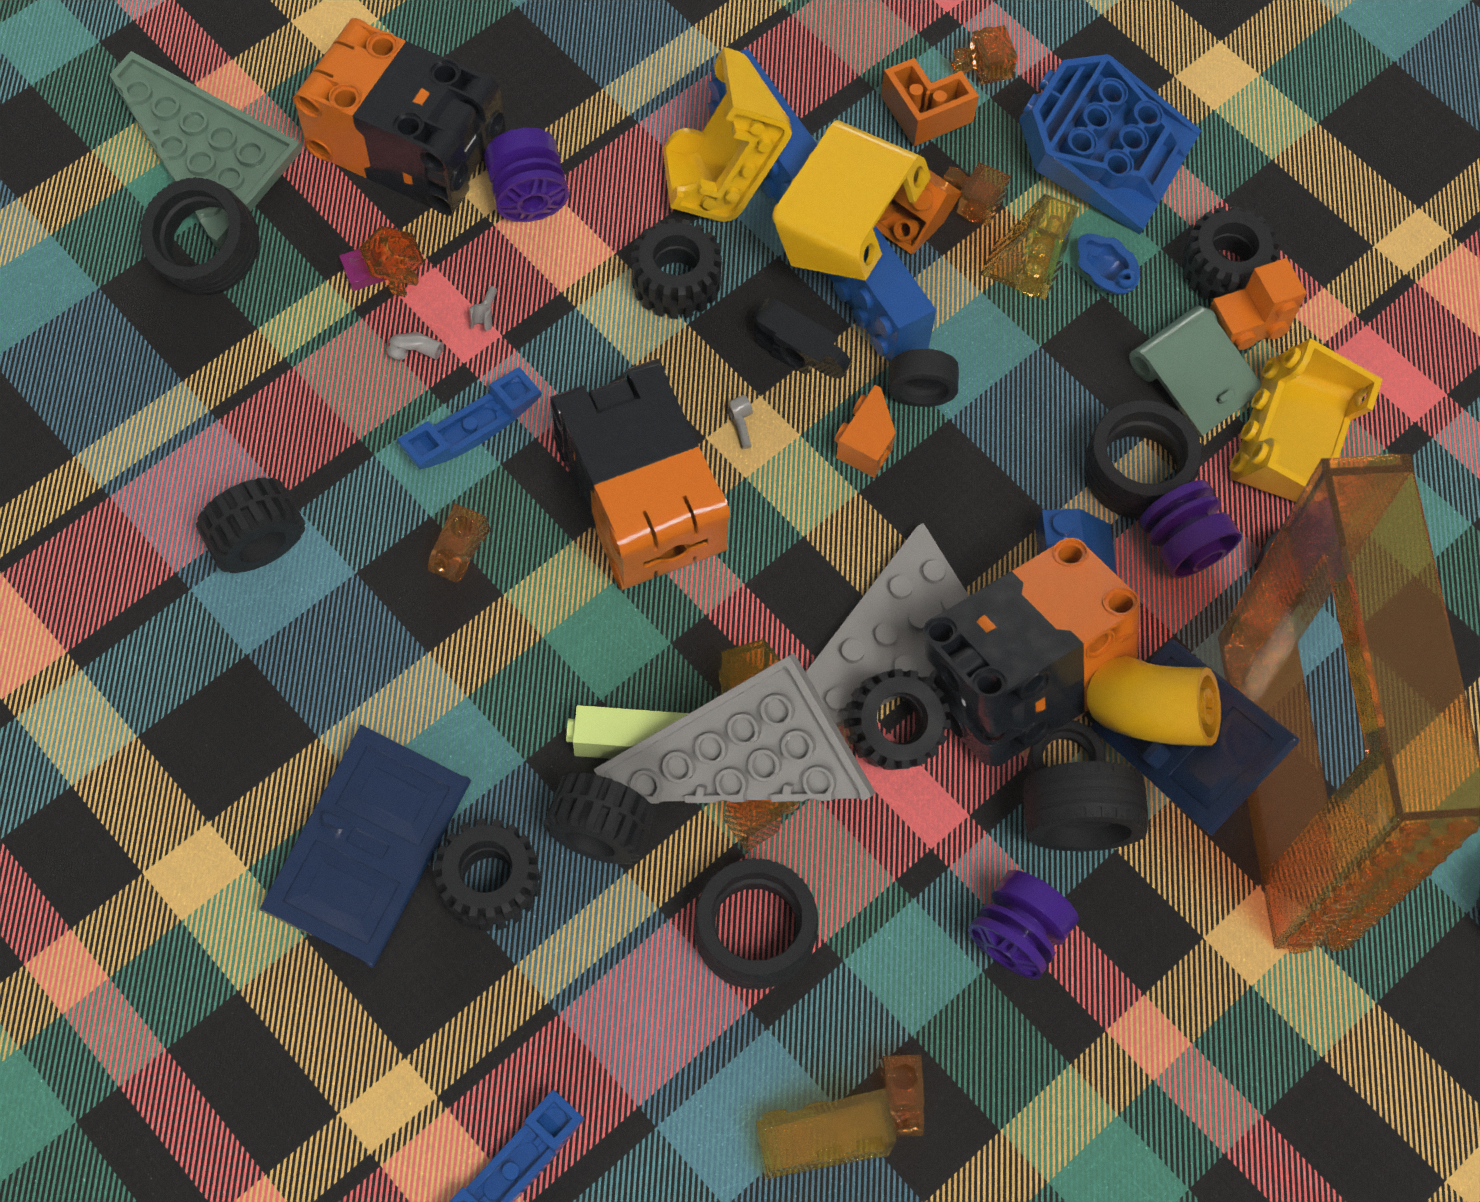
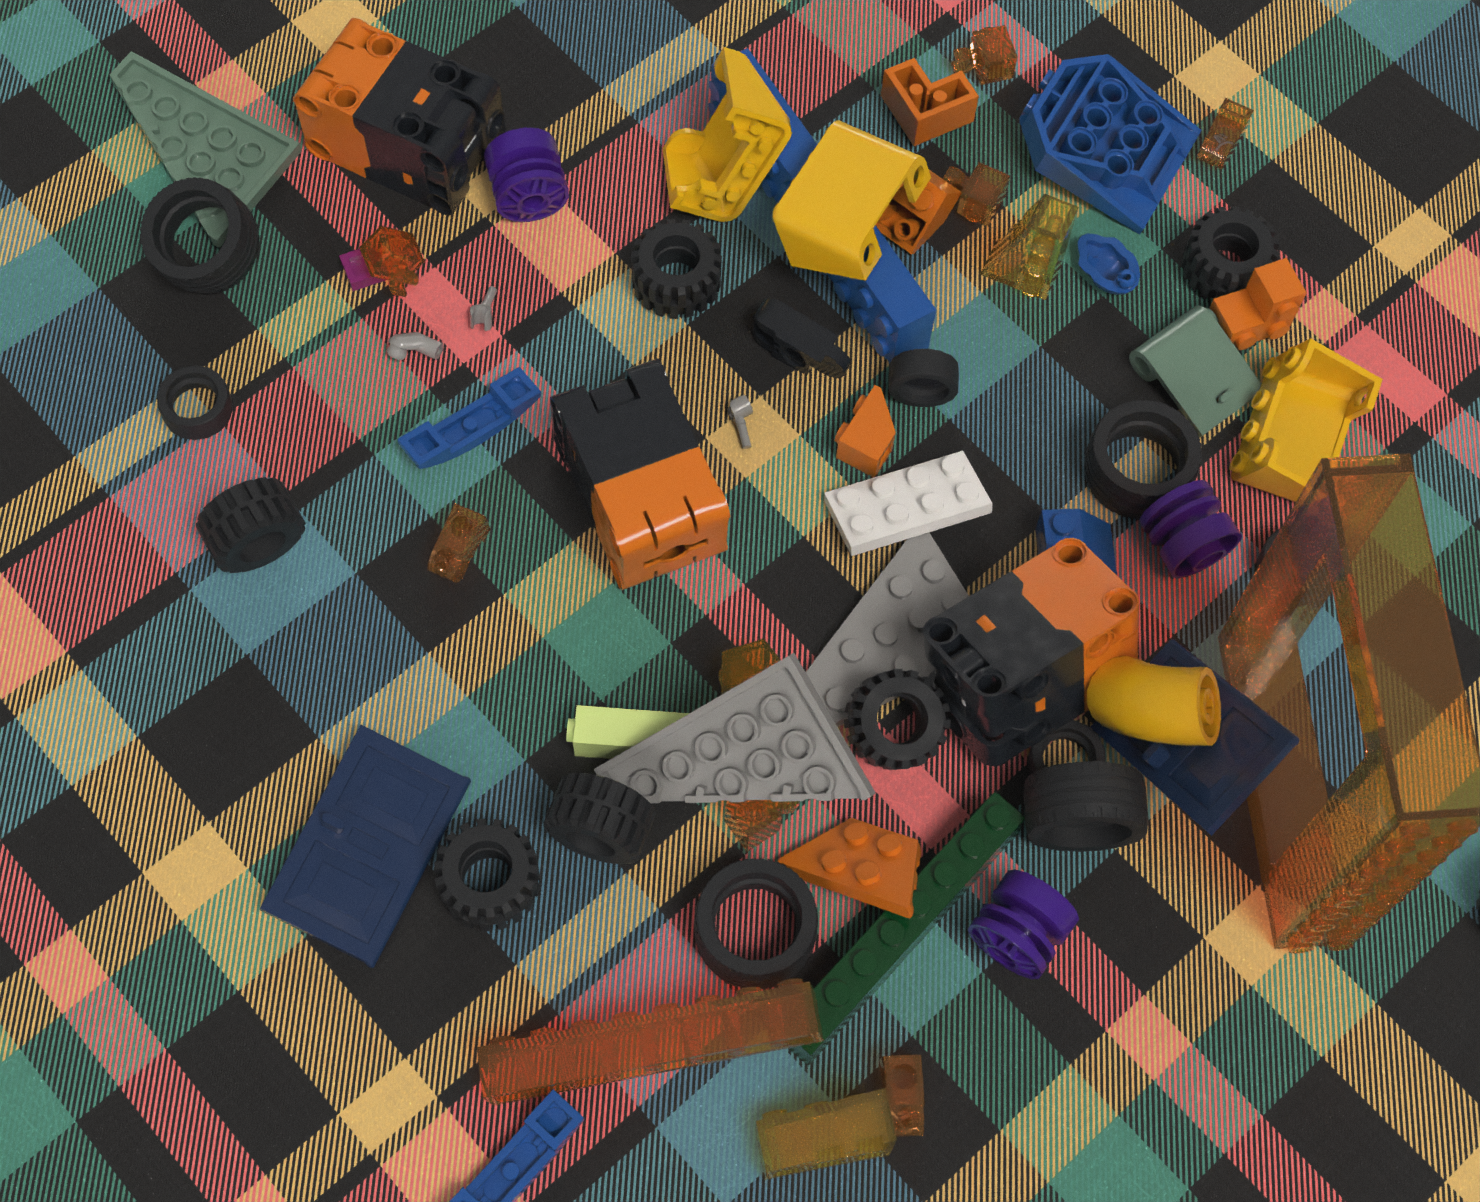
none -> black tyre [157,365,233,440]
none -> clear orange brick [477,978,824,1106]
none -> dark green brick [777,792,1025,1066]
none -> orange wing [777,818,921,919]
none -> white plate [824,451,992,556]
none -> clear orange leg [1197,98,1254,170]

